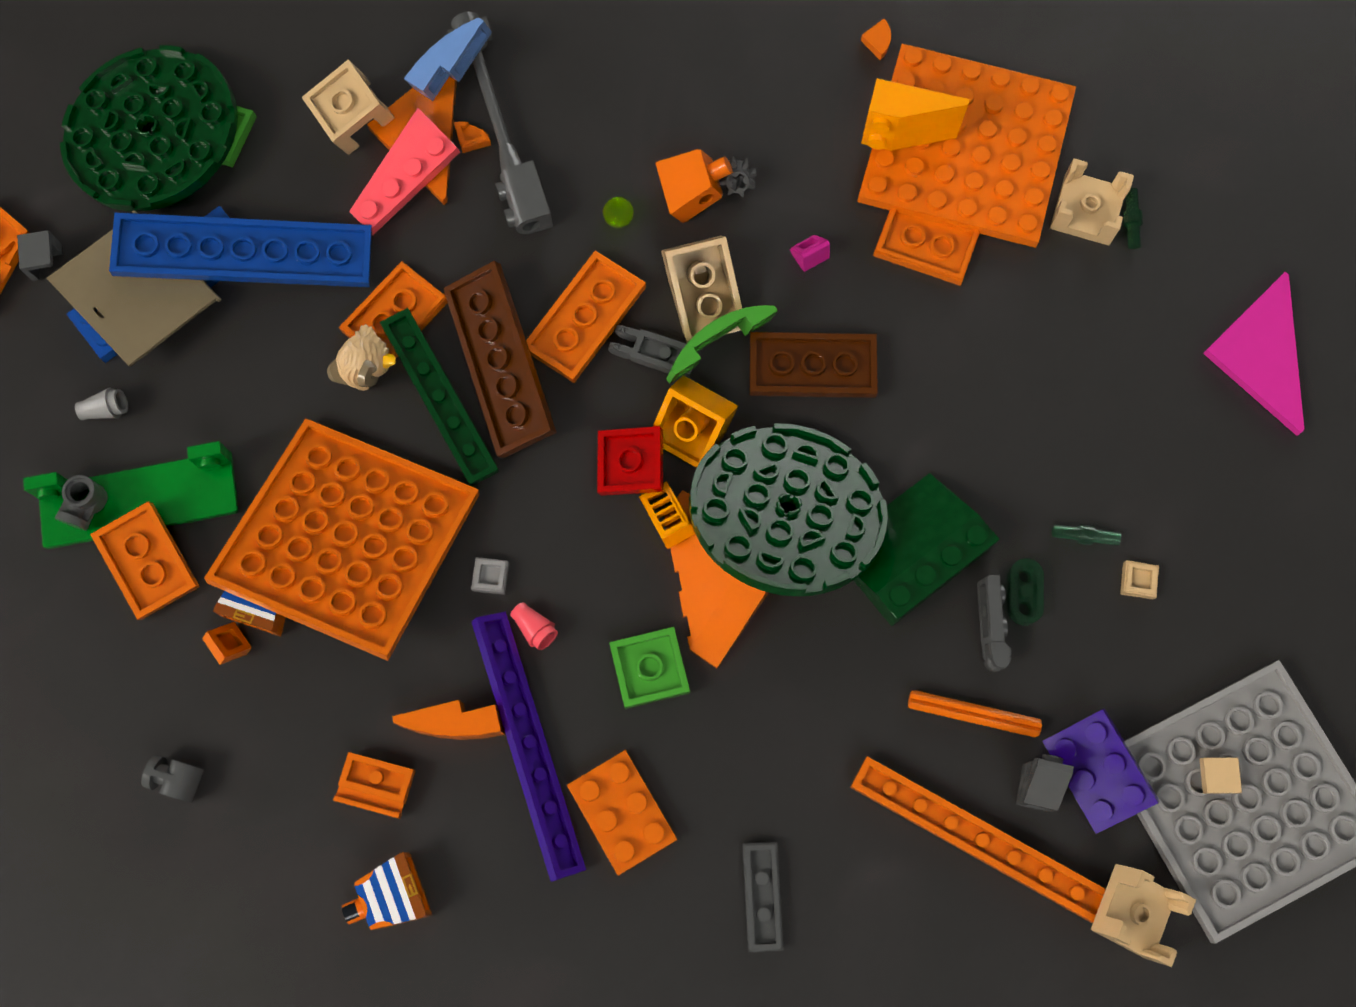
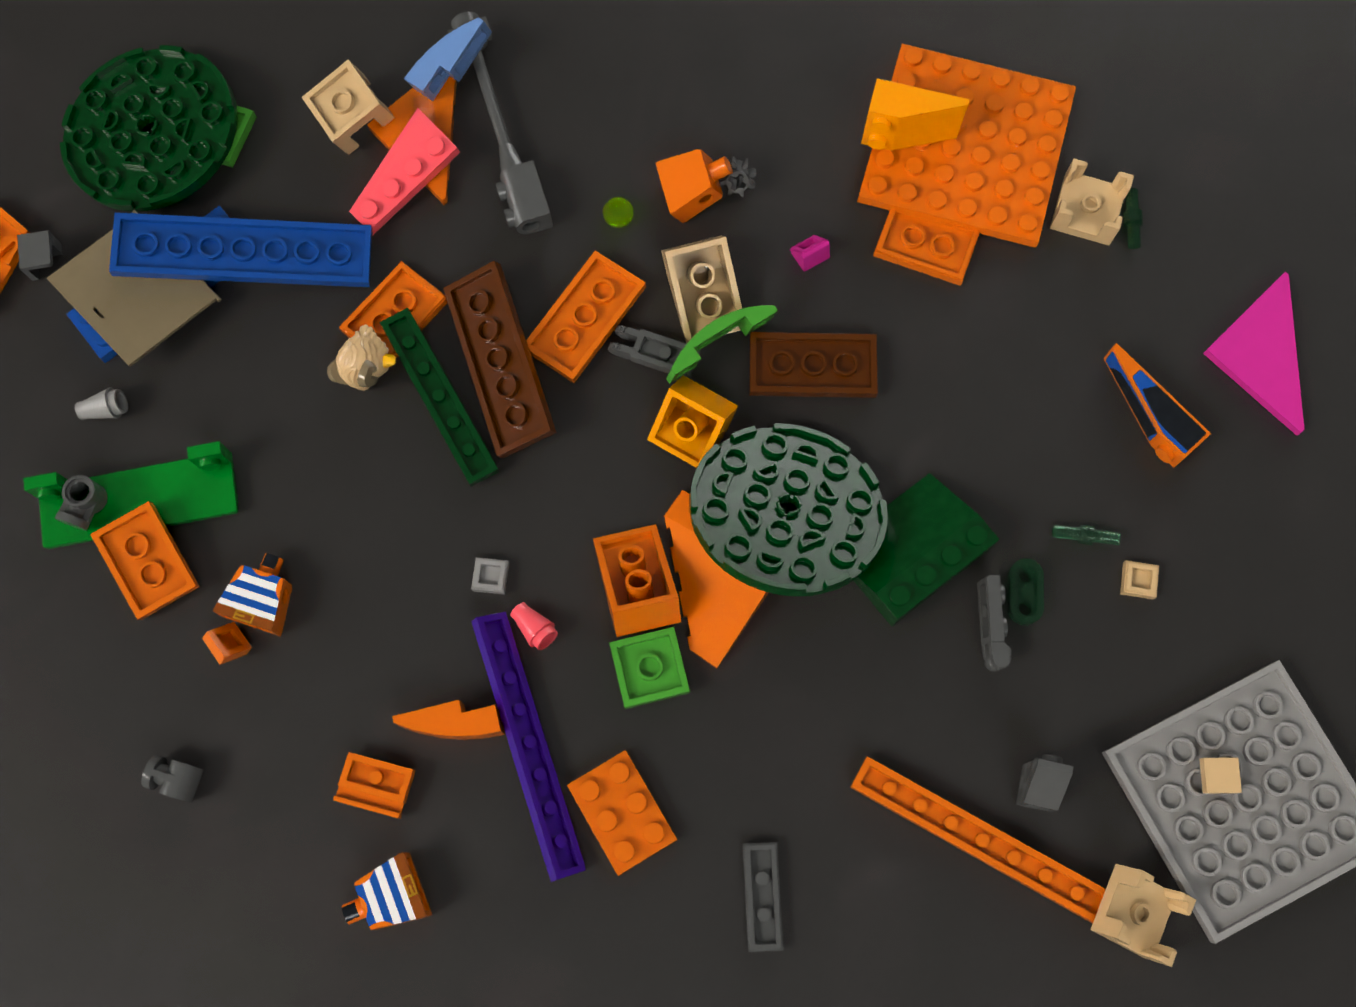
orange plate [204,418,479,661] -> none
orange tile [453,121,491,153] -> none
red plate [597,426,663,496] -> none
light orange slope [639,481,695,549] -> none
orange tile [861,19,891,60] -> none
orange axle [908,690,1042,738] -> none
dark purple plate [1042,708,1160,834] -> none
none -> orange slope [593,524,681,637]
none -> slope [1103,343,1211,468]

